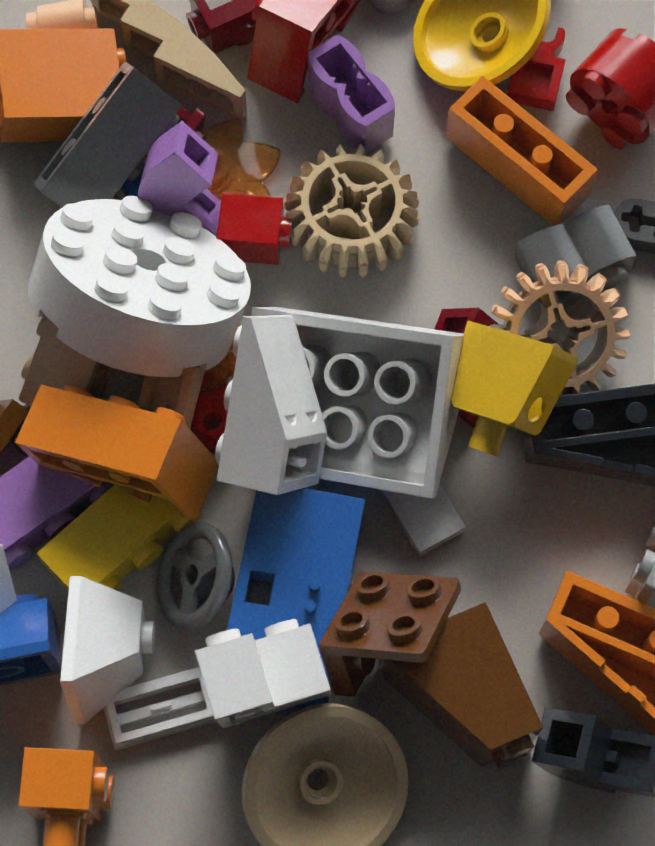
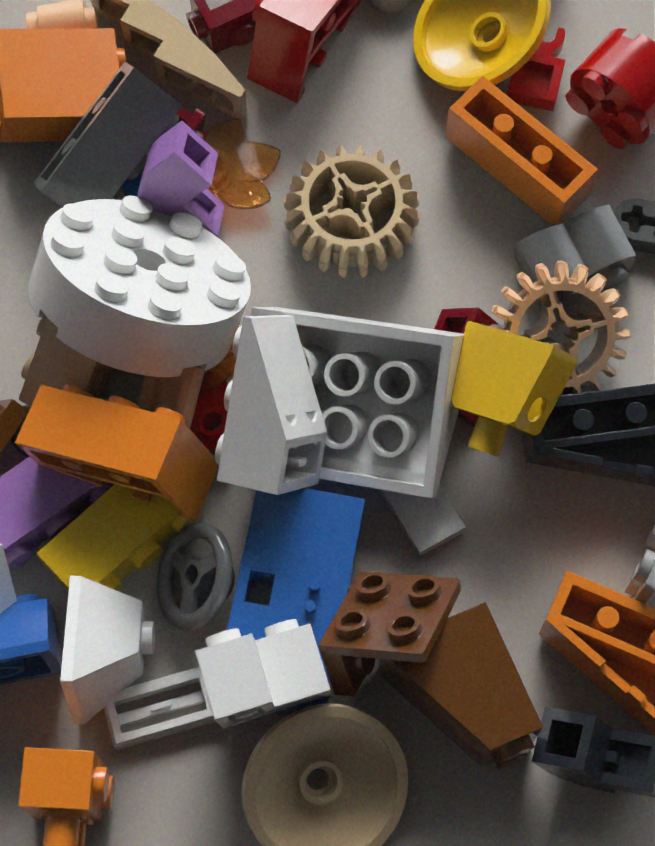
red brick [216,192,292,265] -> none
medium lavender brick [308,35,395,154] -> none

